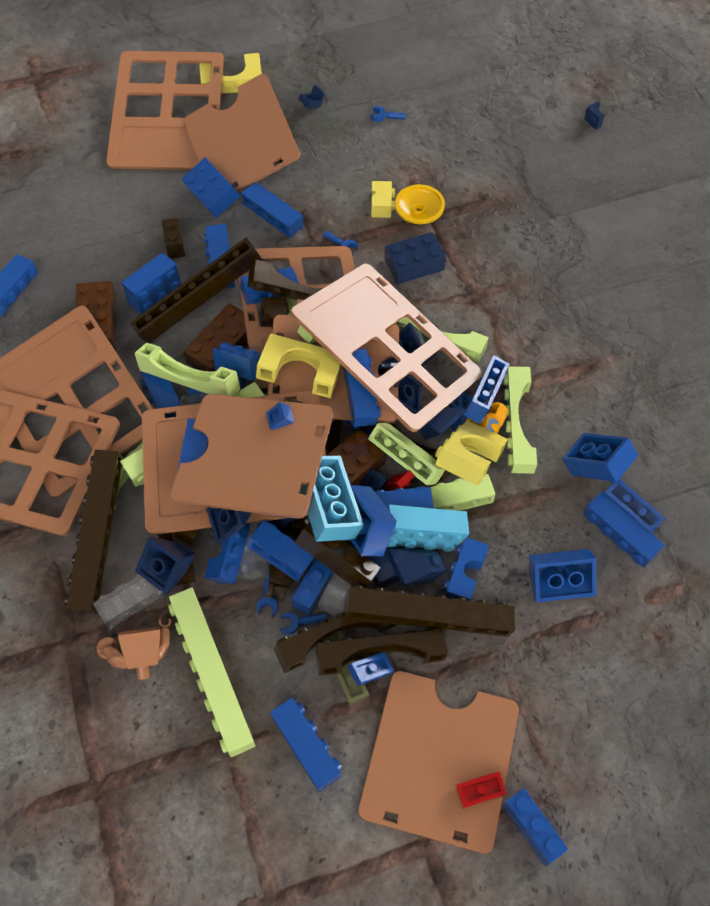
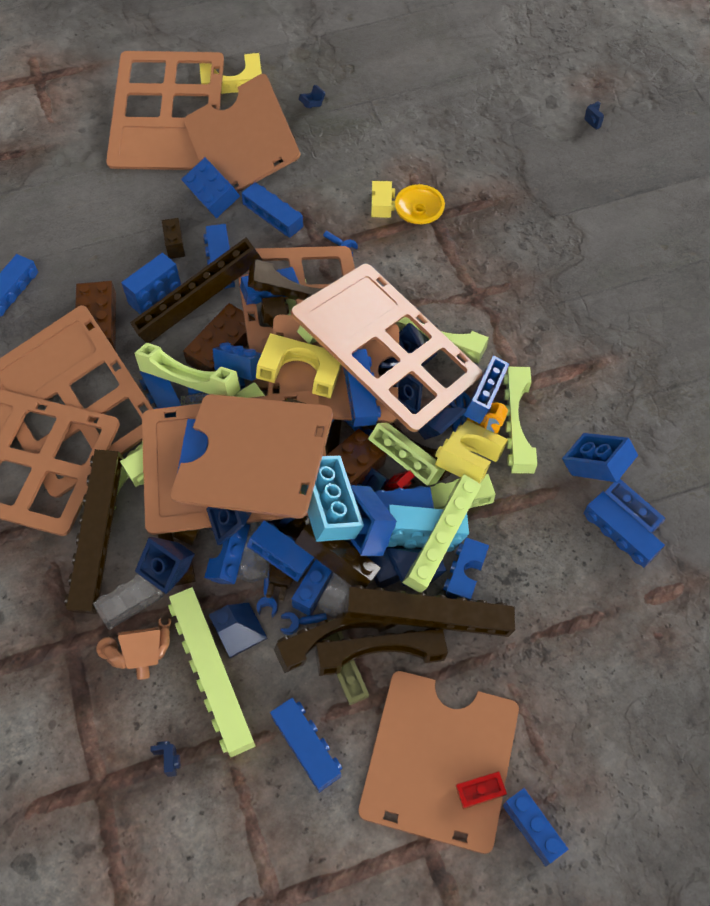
blue slope [266,402,294,430] -> none
blue plate [348,652,394,686] -> none
blue piece [370,106,406,122] -> none
dark blue brick [384,232,446,284] -> none
blue slope [529,549,597,602] -> none
none -> dark blue bracket [150,741,180,777]
none -> dark blue slope [209,602,268,658]
none -> yellowish green arch [402,474,481,593]

